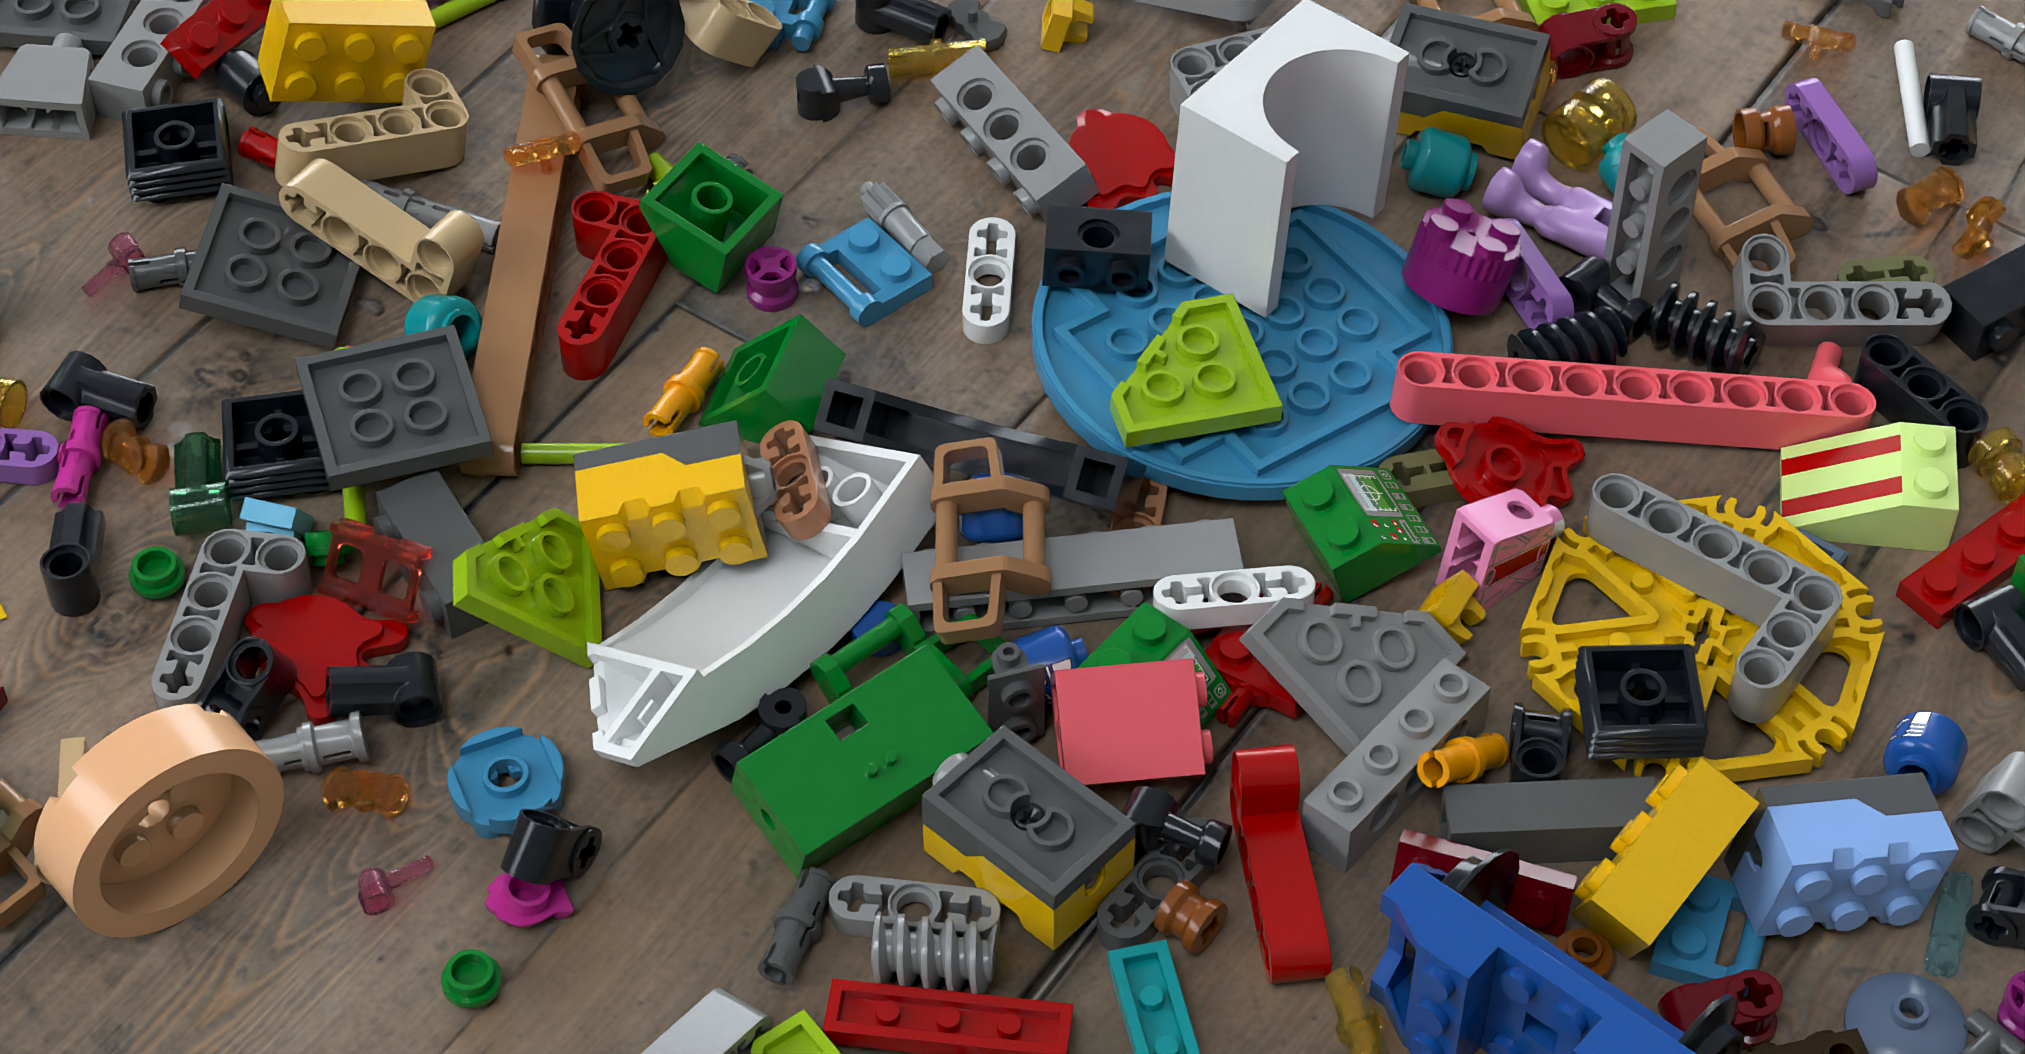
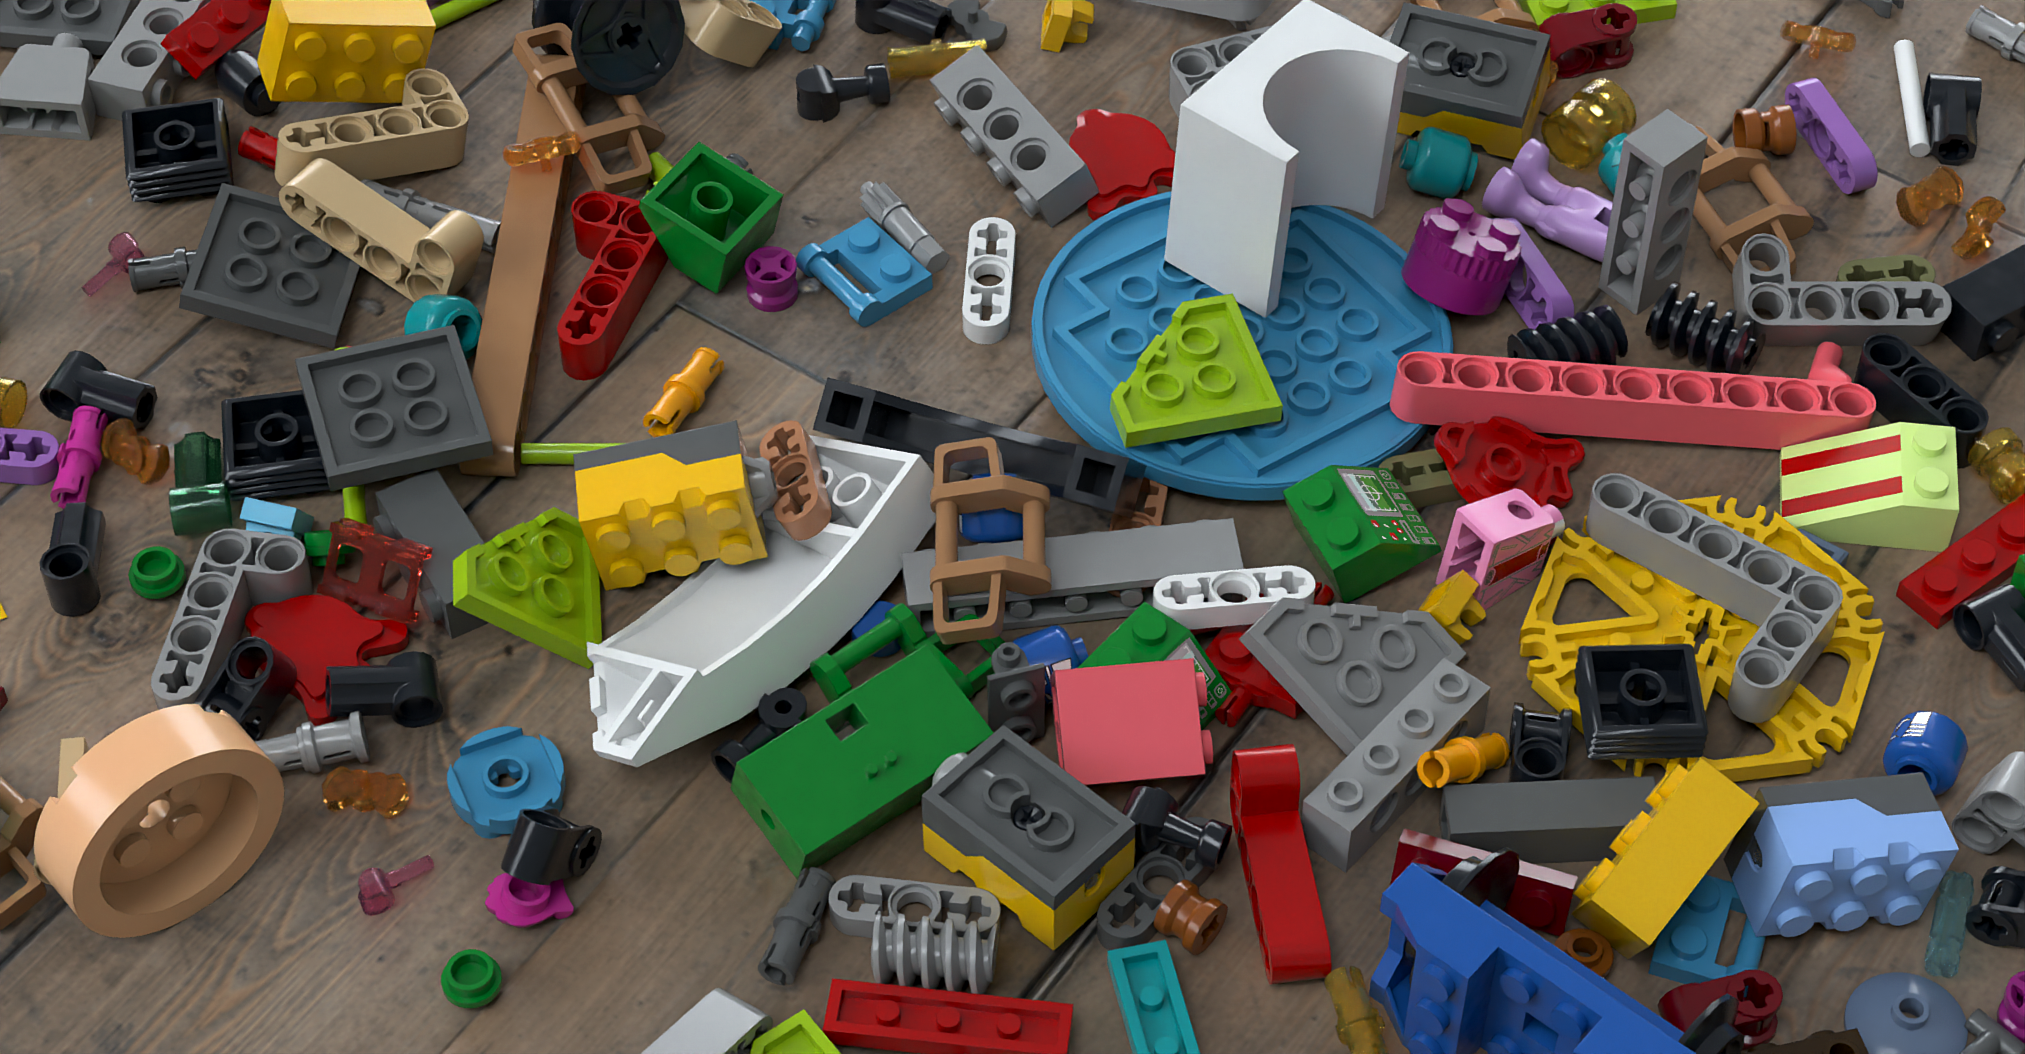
green slope [698,314,846,444] -> none
black brick [1042,204,1152,293] -> none
black leg [1559,255,1654,342] -> none

